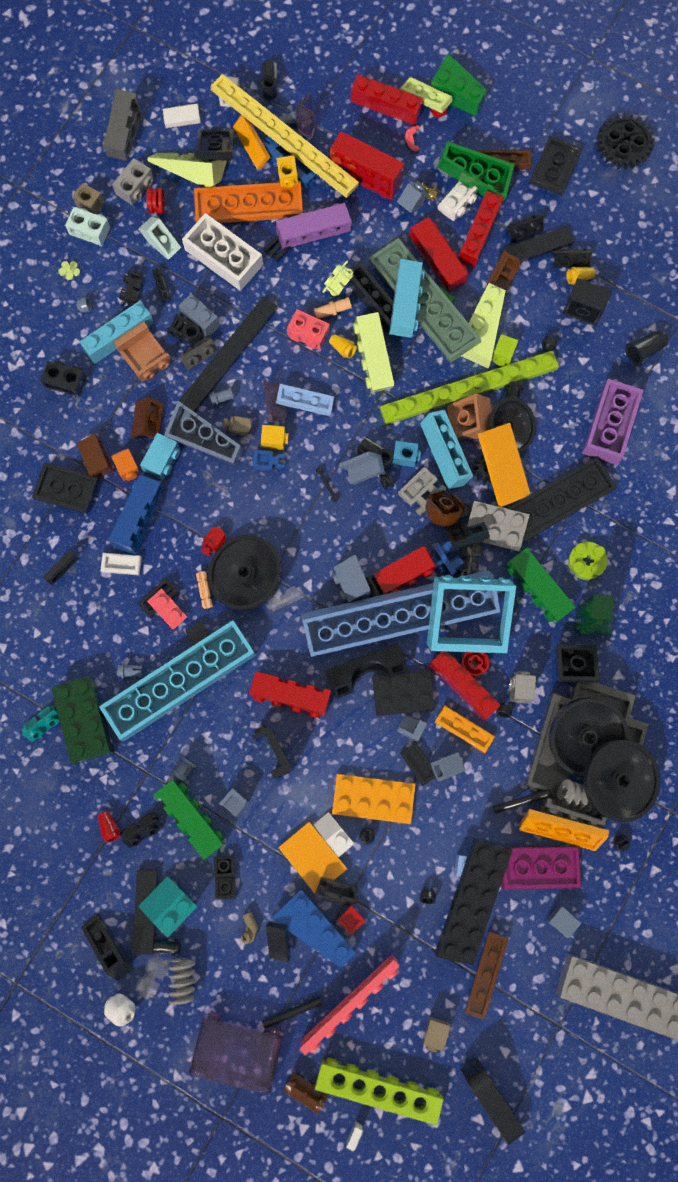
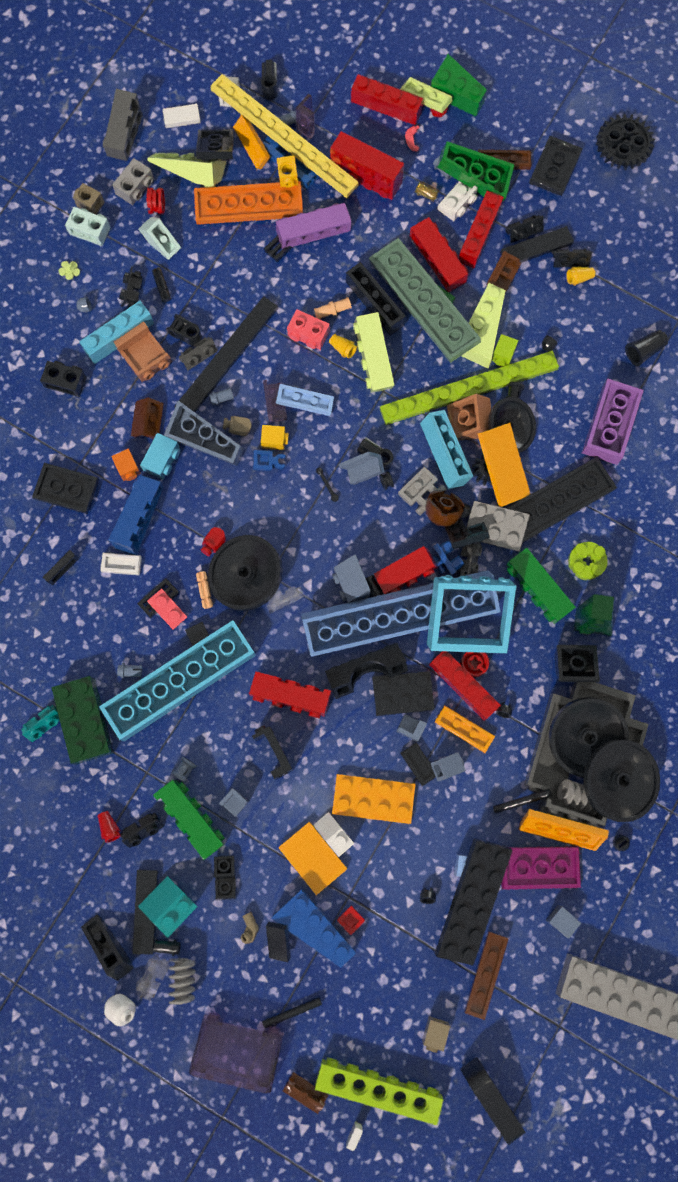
reddish brown hinge [77,434,115,478] -> none
sand blue brick [179,294,220,338] -> none
white brick [182,213,263,291] -> none
coral plate [300,954,399,1055] -> none
black hinge [314,876,359,906] -> none
yellowish green hinge [323,261,353,296] -> none
black hinge [359,828,375,844] -> none
medium azure brick [389,259,425,338] -> none
dark azure brick [393,441,421,467] -> none
sand blue brick [397,182,428,213] -> none
light grey brick [508,672,536,704] -> none
black brick [562,278,612,326] -> none

